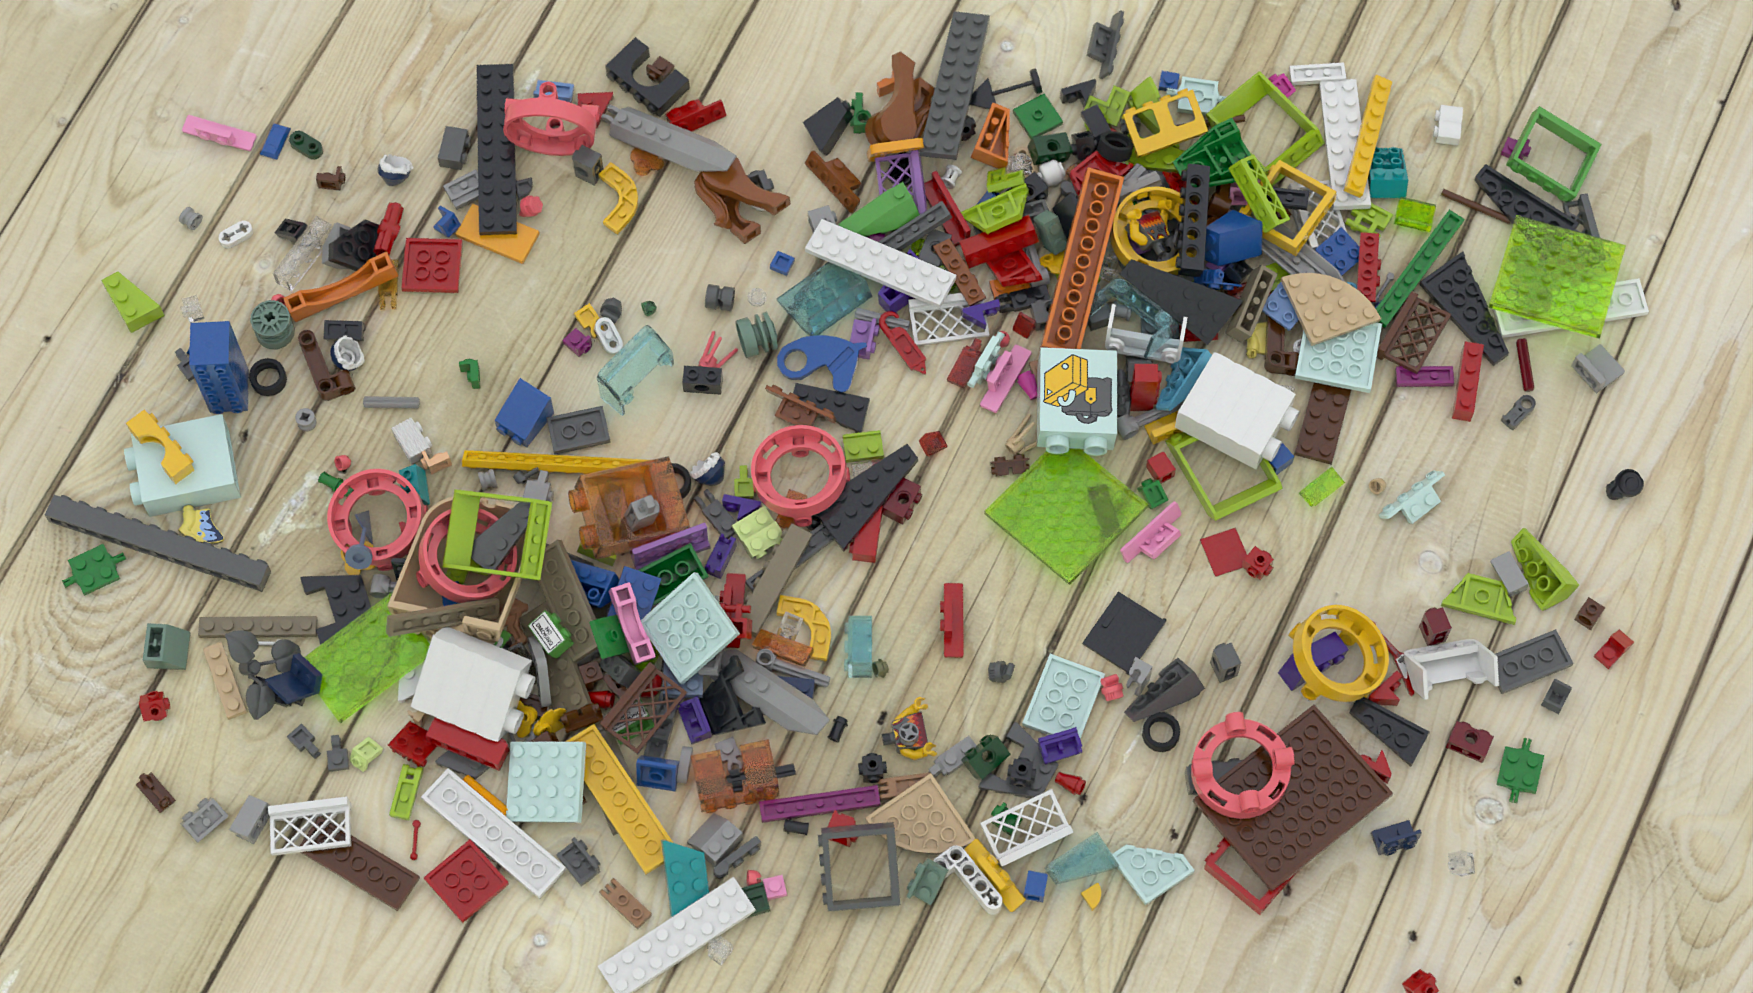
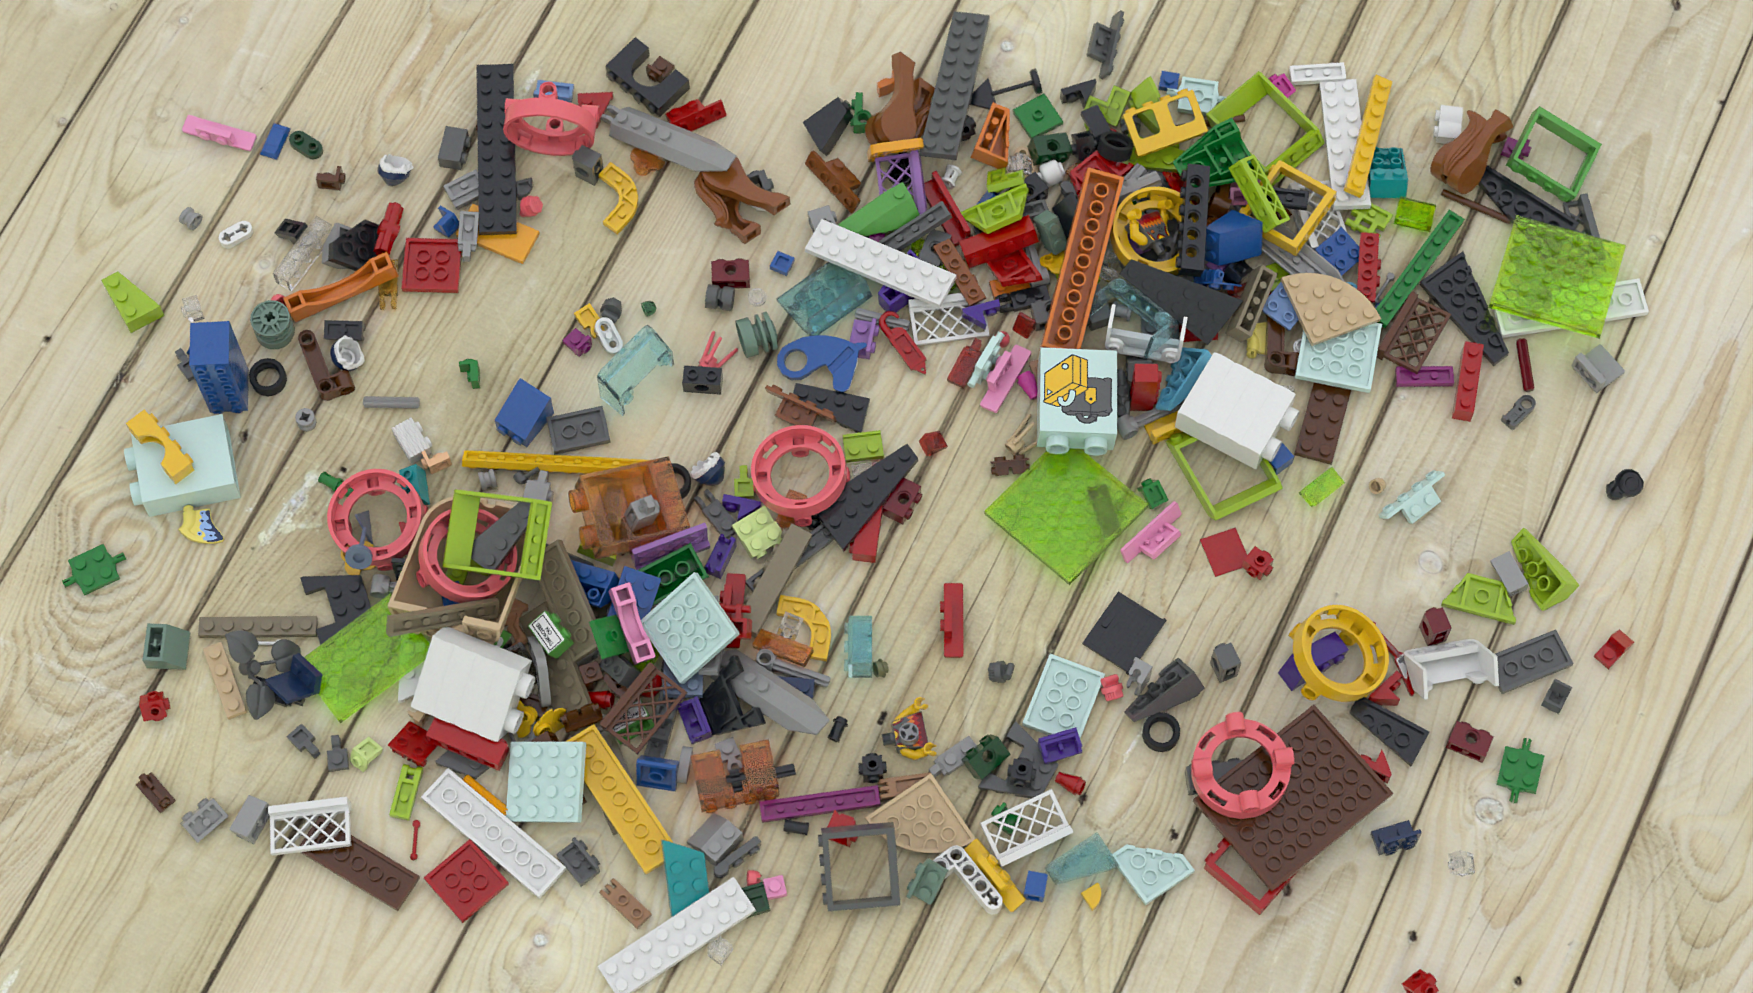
dark grey brick [45,495,271,592] -> none
coral hinge [334,455,351,471] -> none
red panel [1146,451,1176,484] -> none
reddish brown brick [1574,597,1605,630] -> none
none -> light grey hinge [458,211,479,262]
none -> dark red brick [711,258,750,289]
none -> dark orange animal [1430,109,1514,194]

